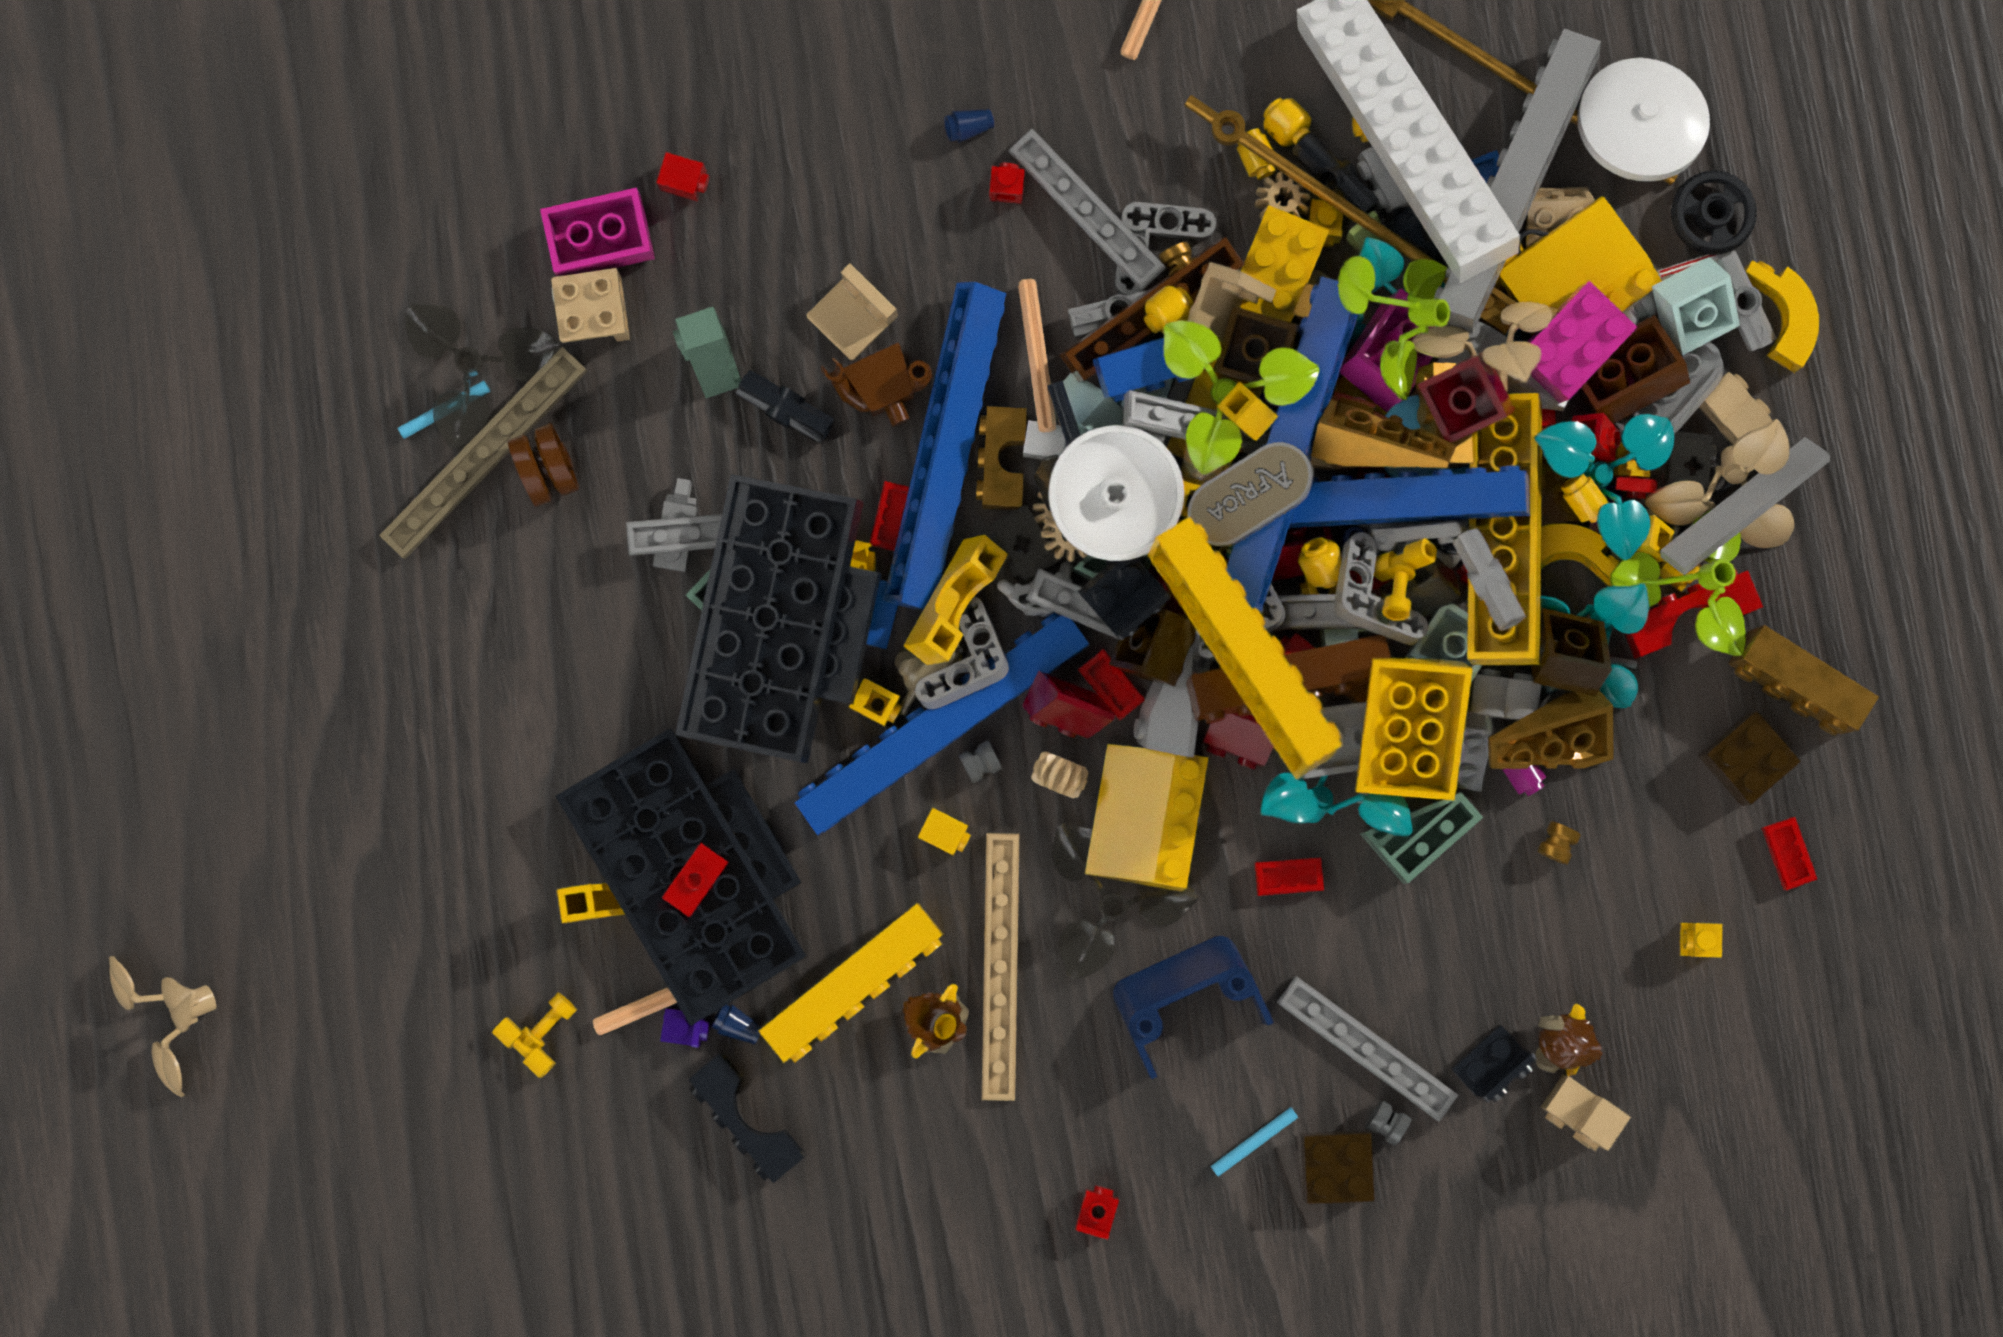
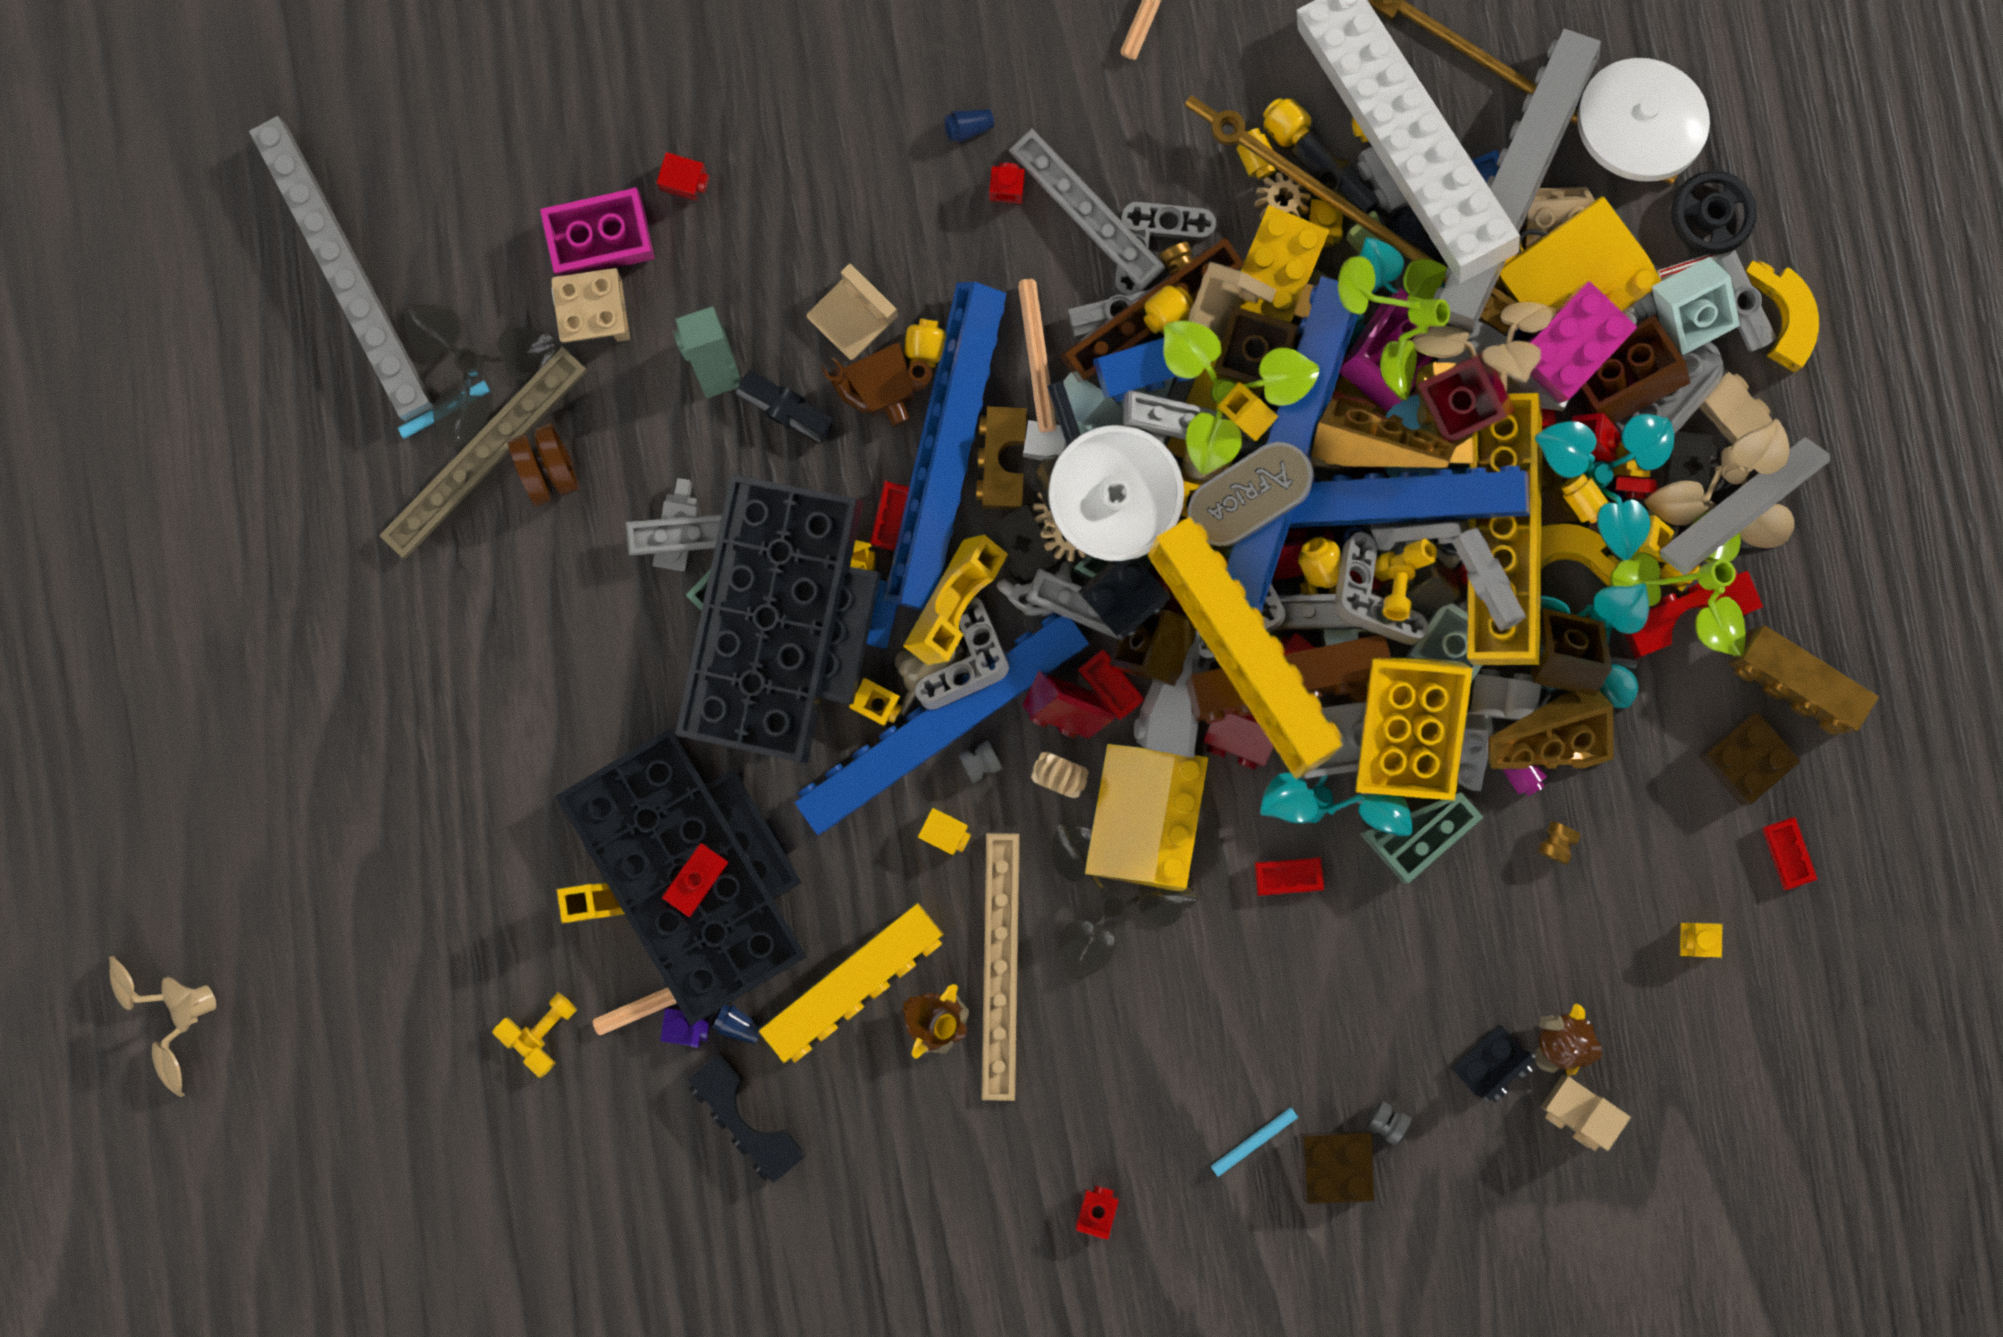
dark blue windscreen [1113,936,1274,1079] -> none
light grey tile [1276,976,1458,1122] -> none
none -> light grey brick [249,116,435,423]
none -> yellow head [903,319,947,368]

